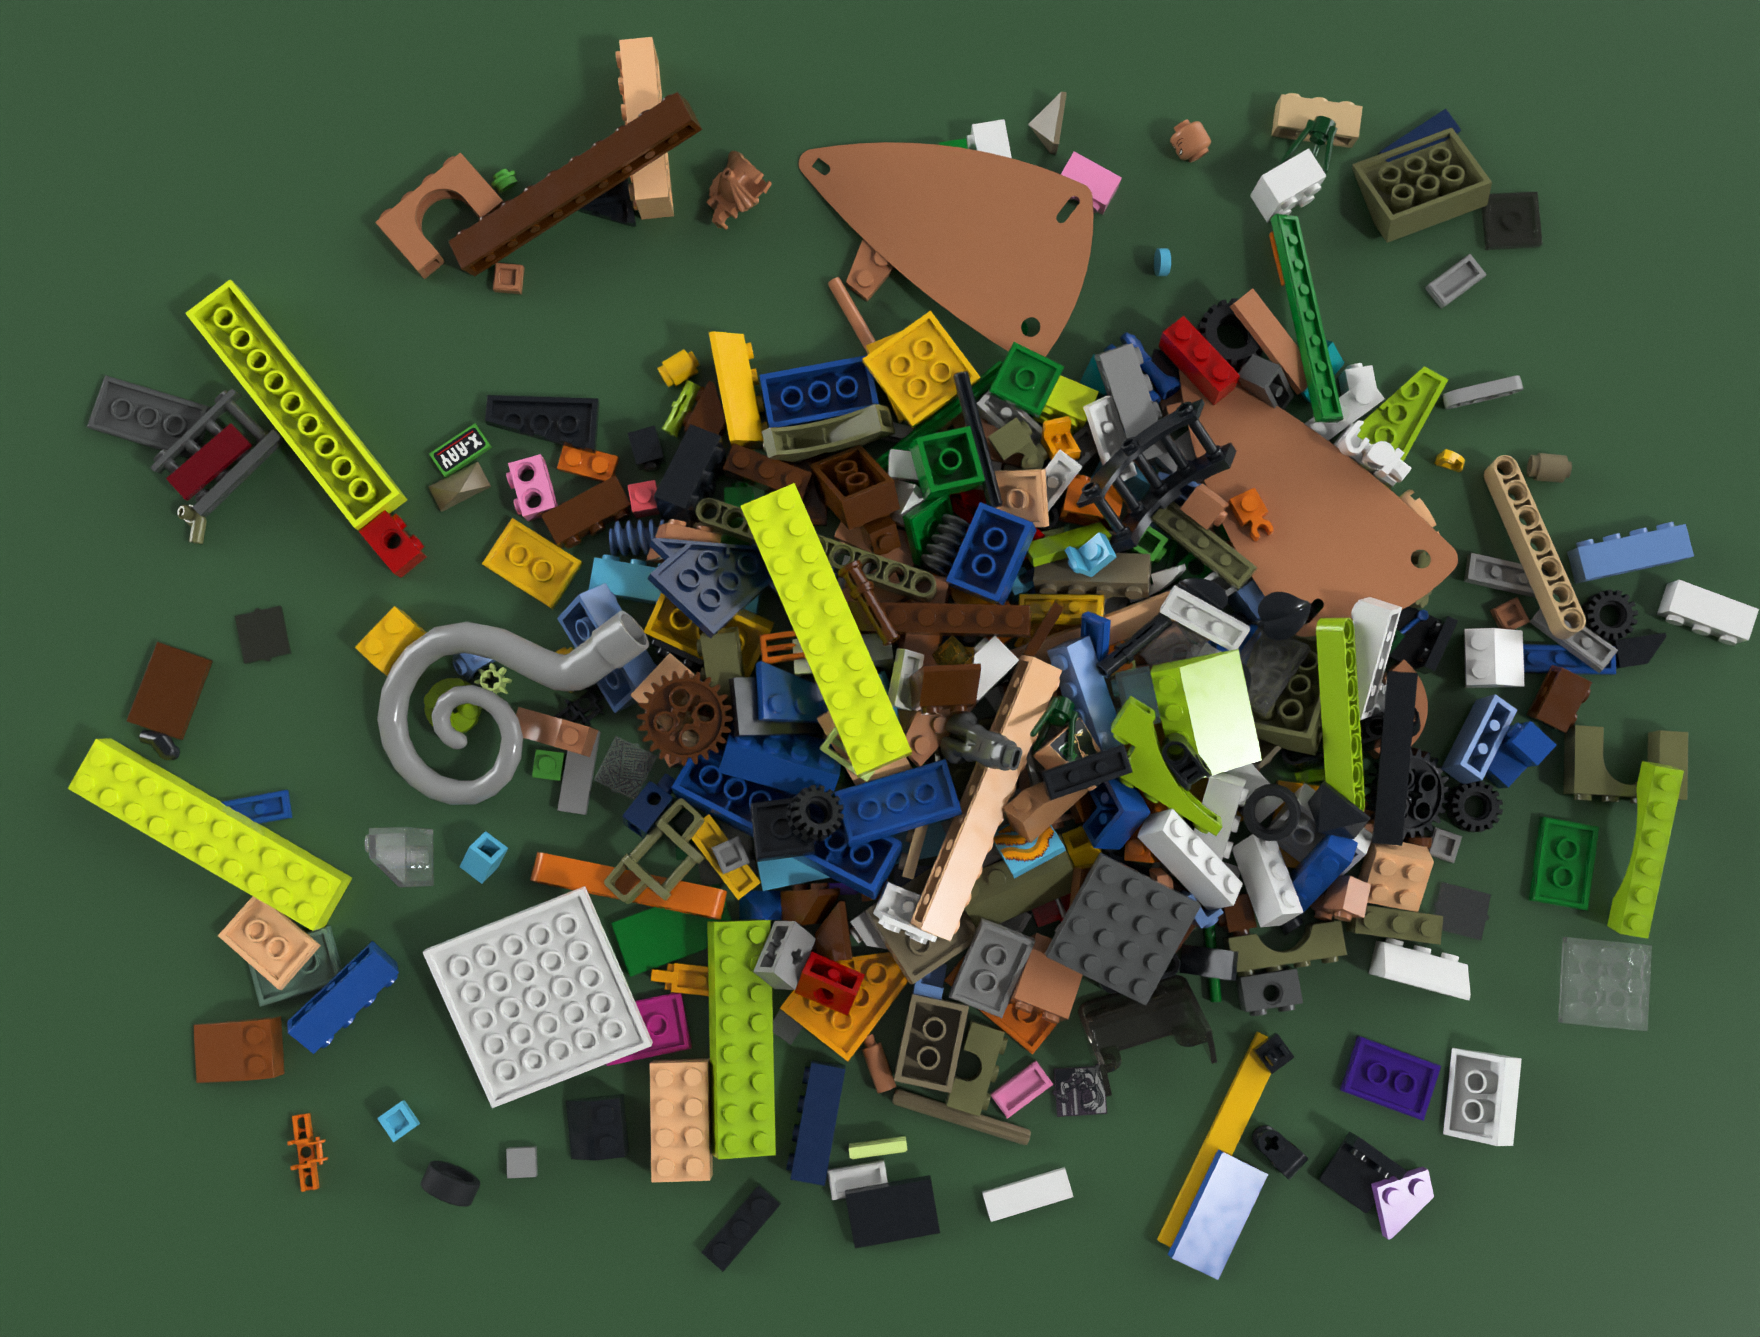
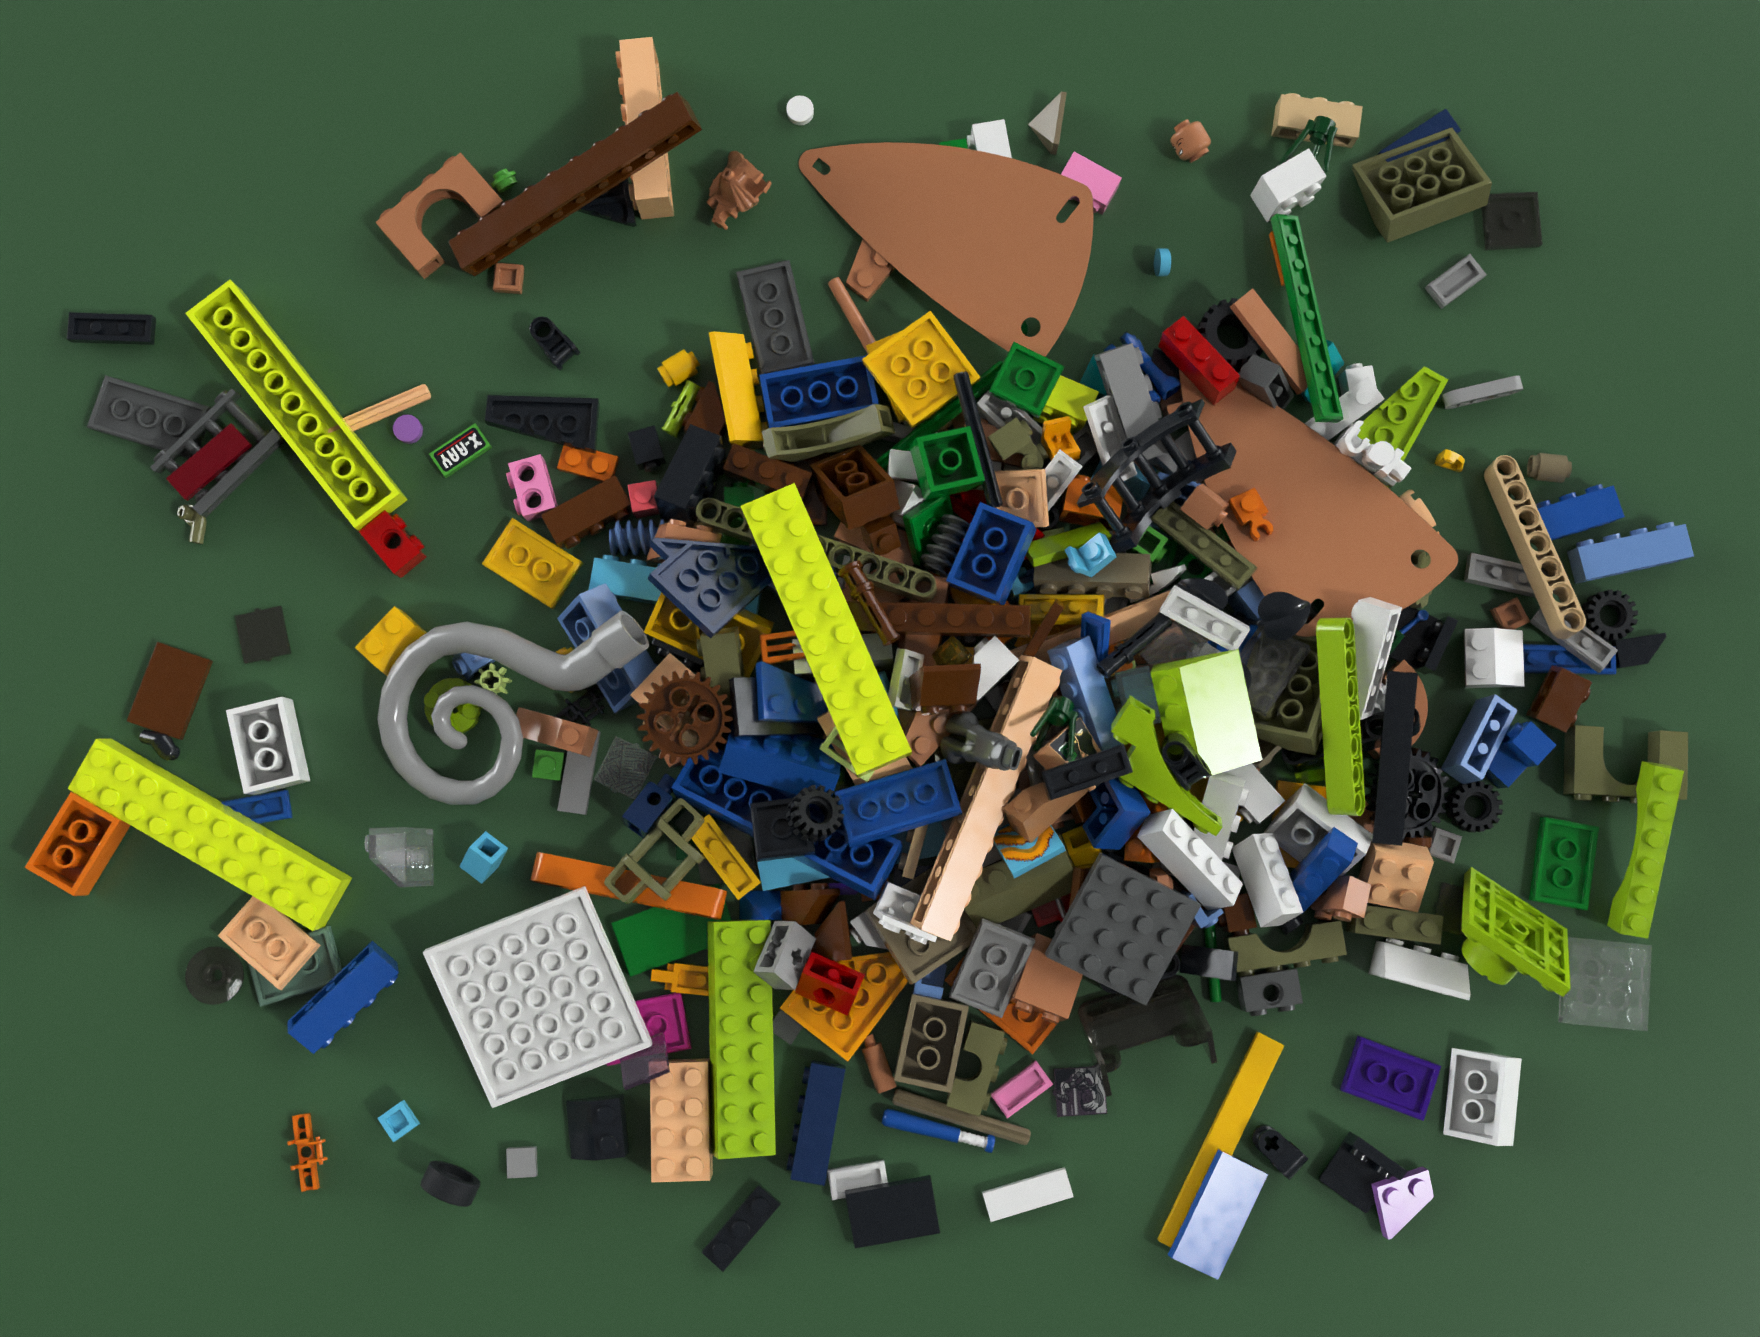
dark orange slope [194,1016,285,1083] -> none
dark tan slope [428,462,491,512] -> none
light grey tile [712,836,750,874] -> none
yellowish green tile [849,1136,907,1159] -> none
black tyre [1243,784,1301,841] -> none
black tile [1252,1033,1294,1074] -> none
black slope [1308,781,1371,839] -> none
white brick [1657,580,1759,645] -> none
none -> orange brick [24,792,131,896]
none -> black plate [67,312,156,345]
none -> clear smoke dish [185,946,244,1005]
none -> white brick [226,697,310,795]
none -> light nougat axle [328,384,431,433]
none -> medium lavender tile [393,415,423,444]
none -> black piece [529,316,581,371]
none -> clear purple piece [620,1032,670,1090]
none -> dark grey tile [736,260,815,374]
none -> white tile [786,96,814,125]
none -> blue piece [882,1109,995,1153]
none -> lime piece [1461,867,1571,997]
none -> blue brick [1536,484,1625,541]

